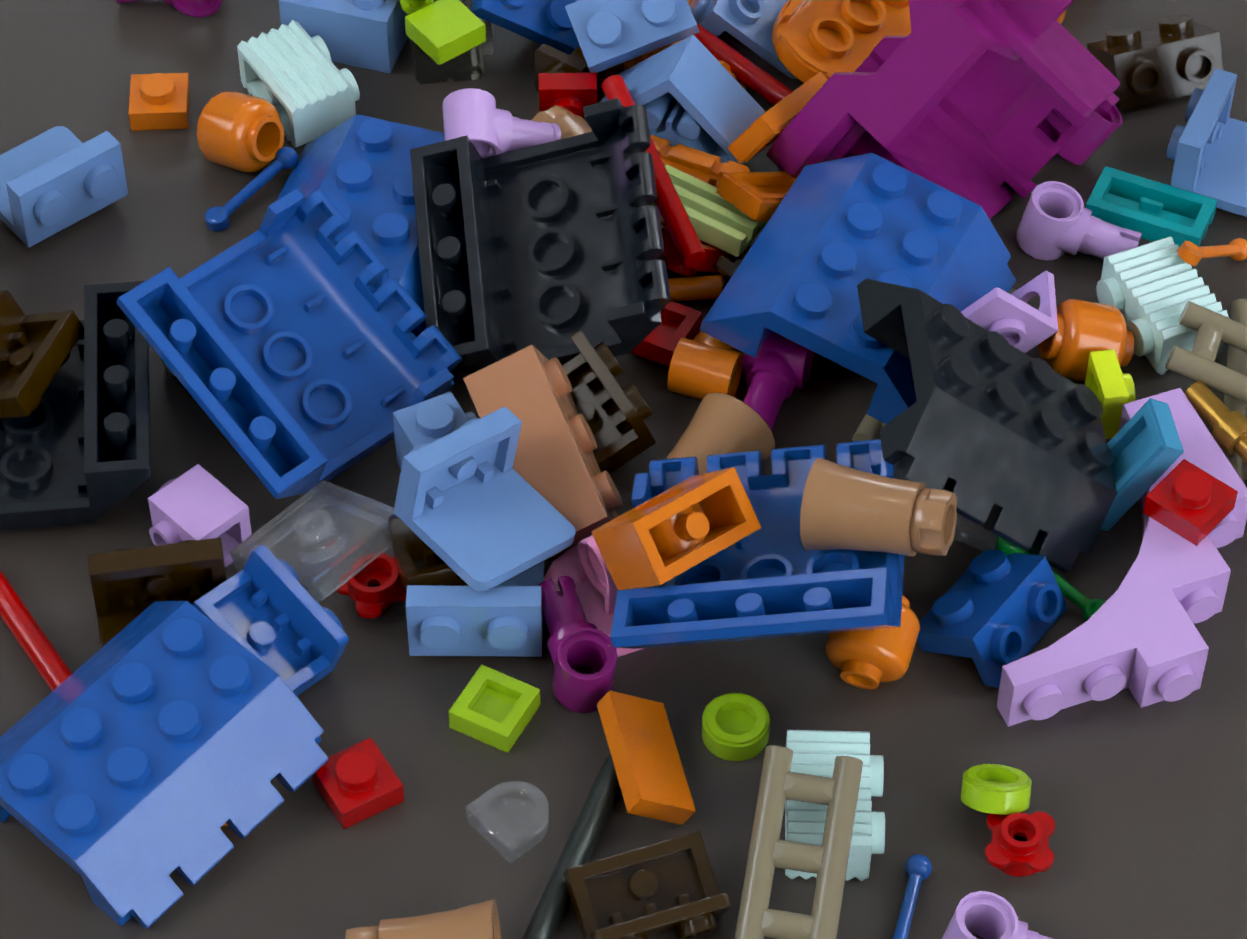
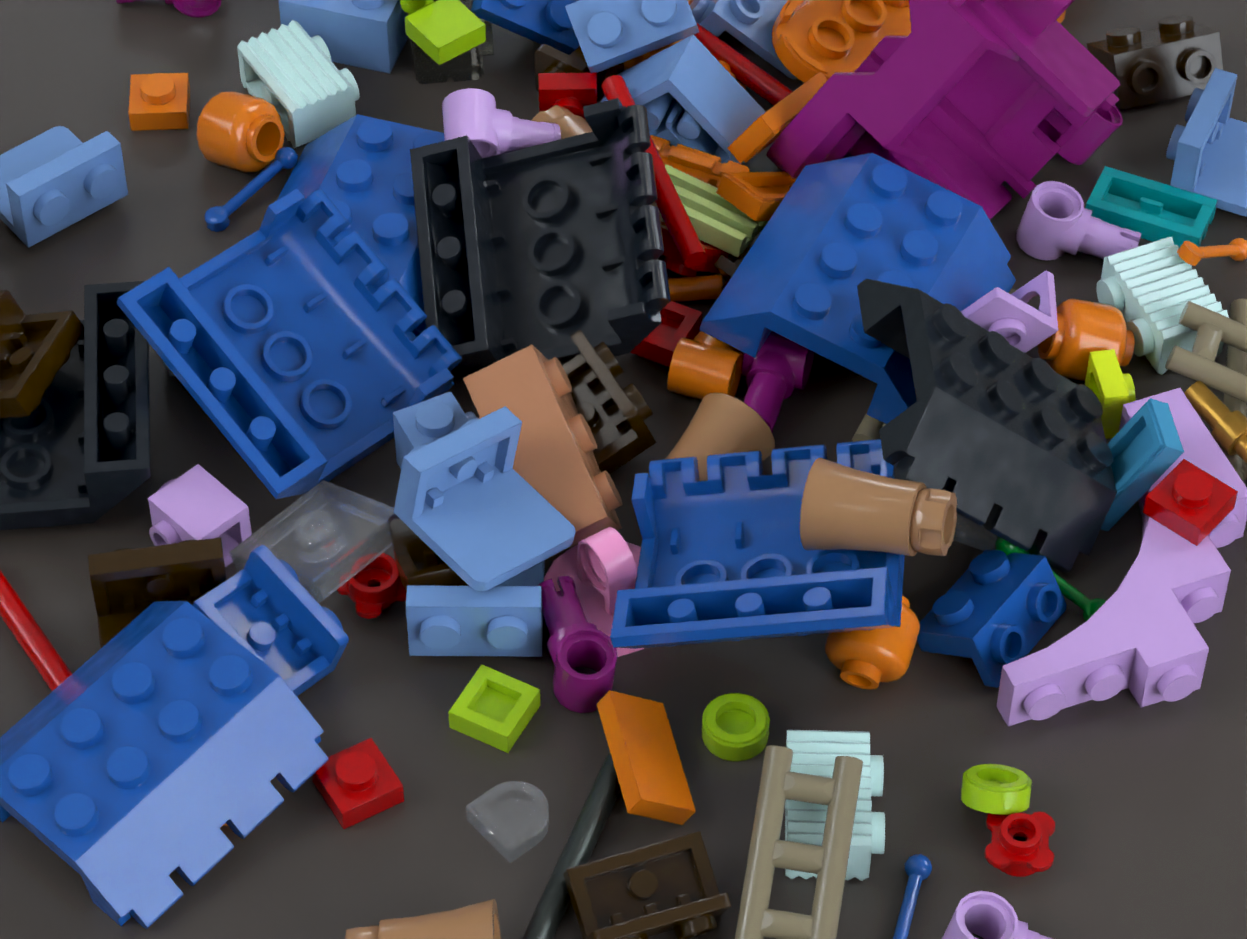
orange brick [591,467,762,590] -> none

